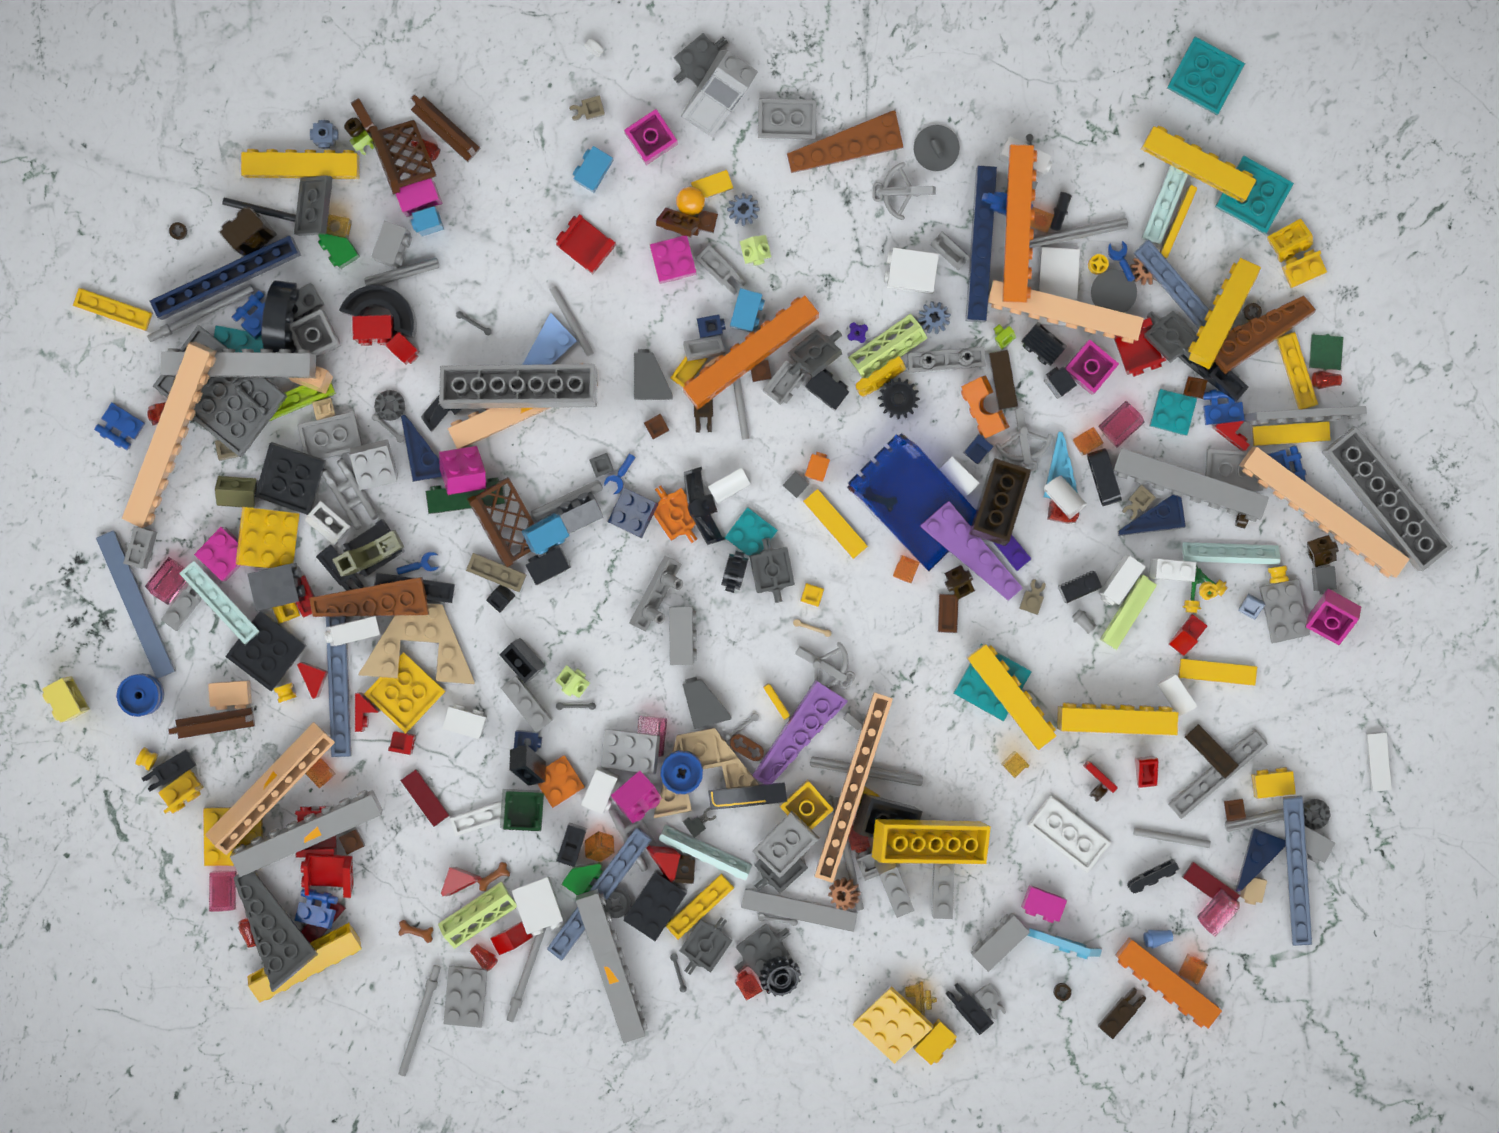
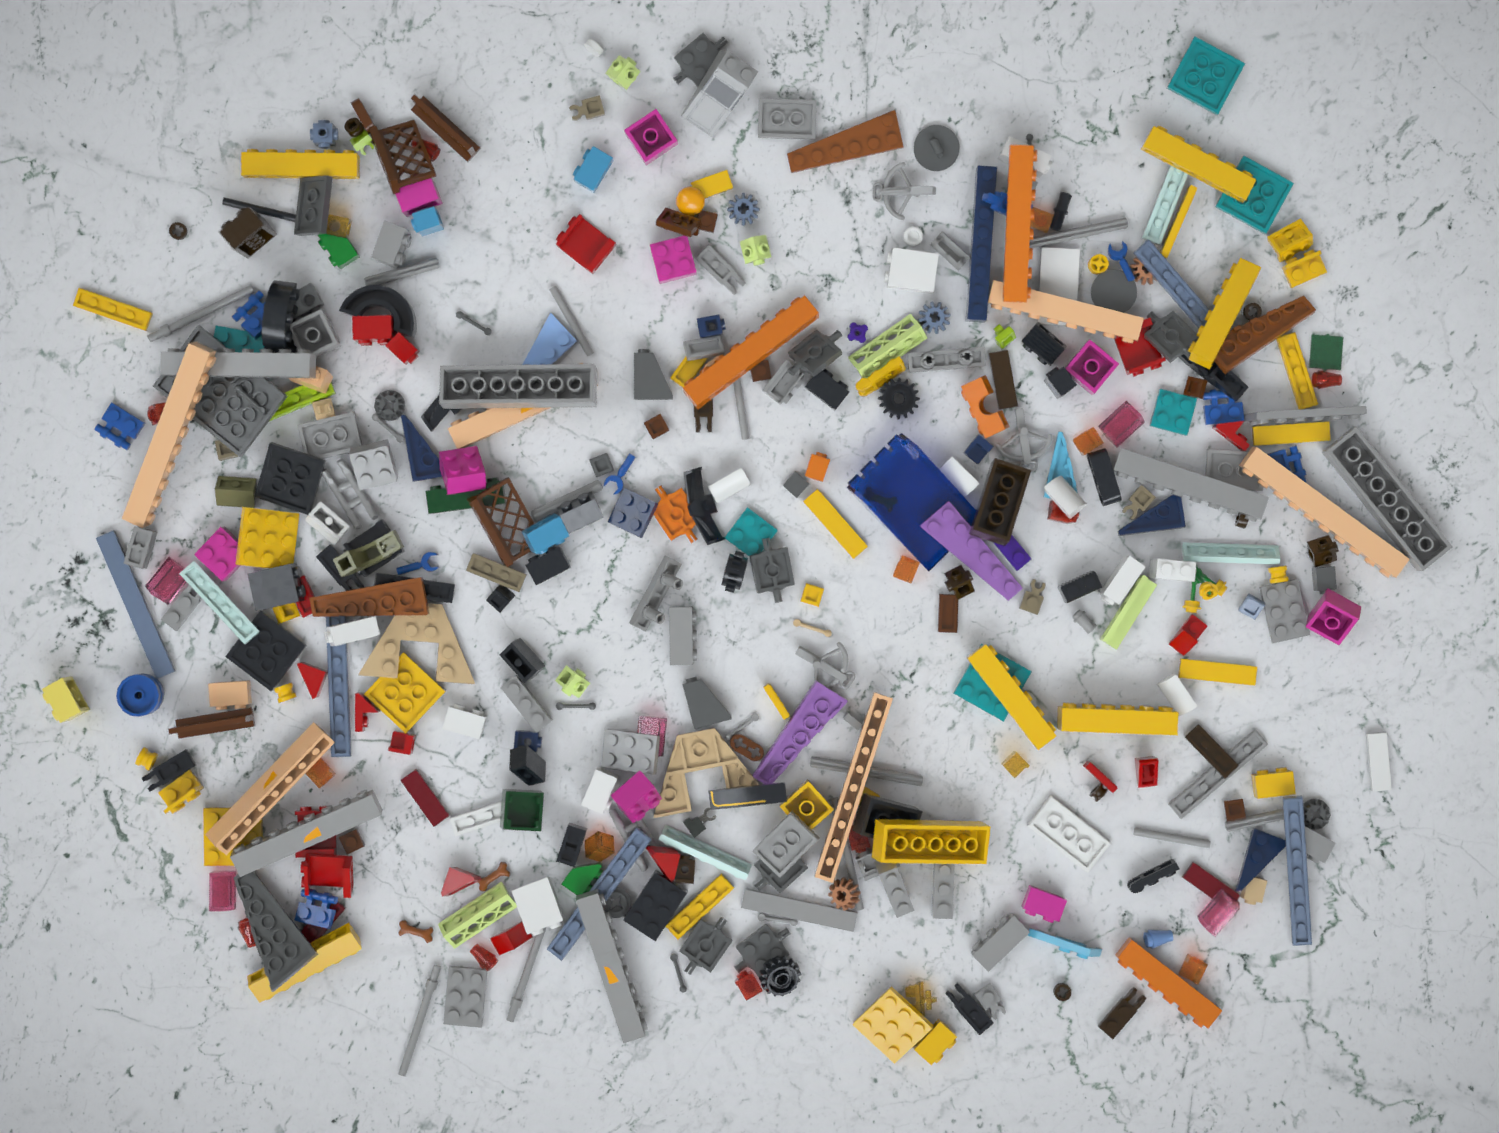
dark blue brick [150,235,301,320] -> none
orange plate [537,755,585,808] -> none
blue wheel [661,750,703,794] -> none
dark azure brick [730,288,765,333] -> none
none -> yellowish green brick [605,55,641,90]
none -> white tile [903,227,923,246]

